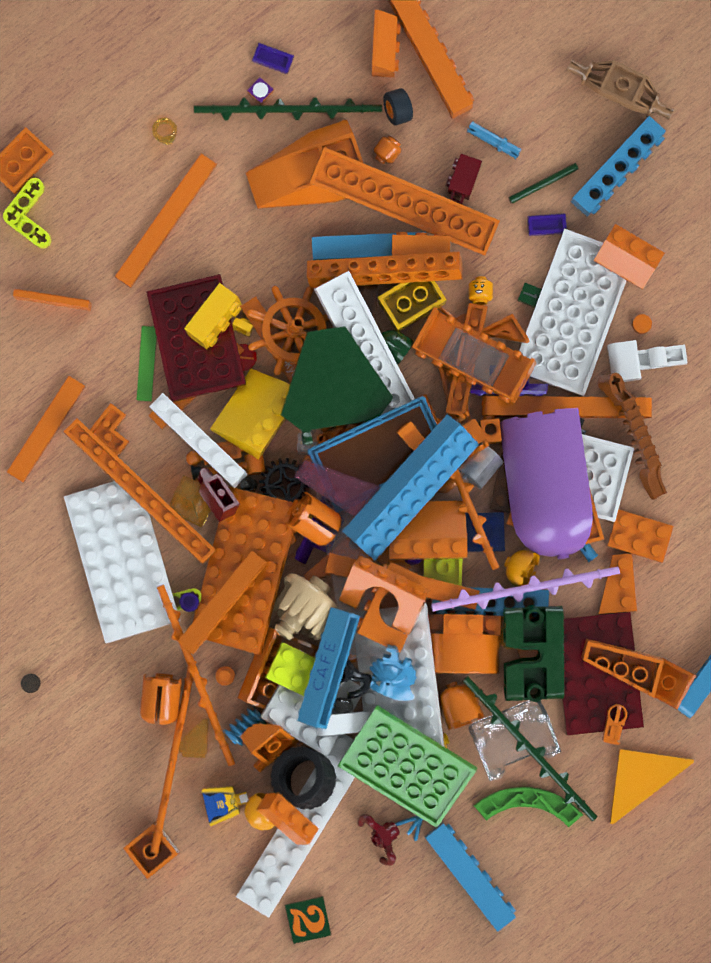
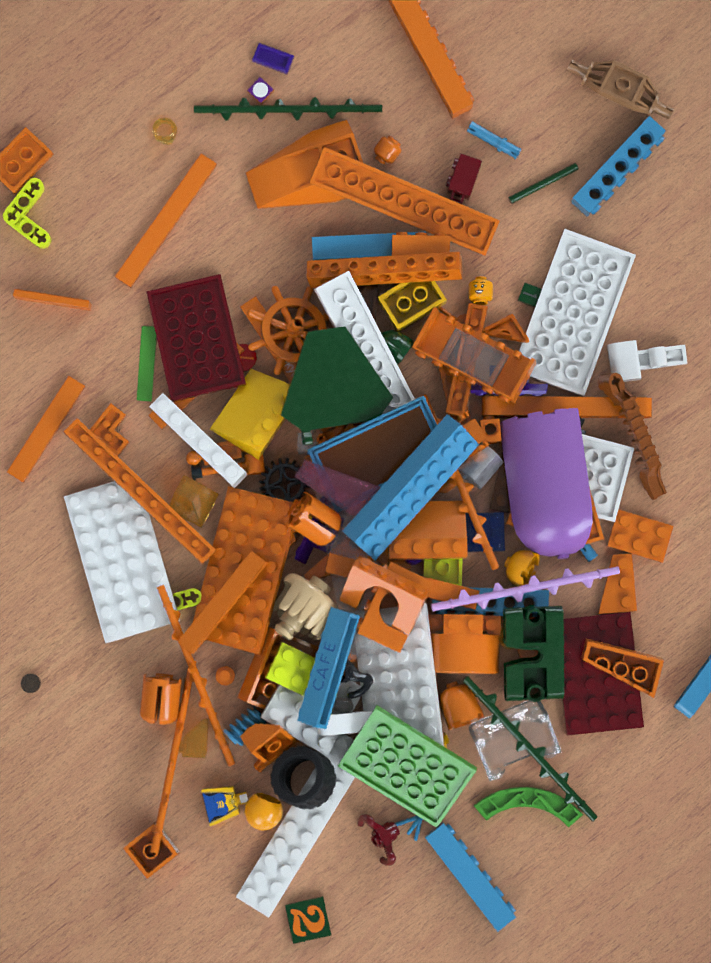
dark purple tile [179,592,199,612] -> none
yellow brick [184,283,242,349] -> none
dark red brick [197,468,239,522] -> none
yellow plate [232,318,253,337] -> none
clear smoke cylinder [240,477,258,492] -> none
orange brick [256,793,319,845] -> none
dark azure helmet [370,645,417,701] -> none
orange slope [372,10,401,77] -> none
black wheel [383,88,413,126] -> none
orange leg [396,421,425,451] -> none
dark purple tile [527,214,567,236] -> none
orange slope [593,224,665,290] -> none
orange piece [602,704,627,745] -> none
light orange tile [610,749,694,824] -> none
orange tile [632,314,652,334] -> none
orange tile [655,657,696,709] -> none

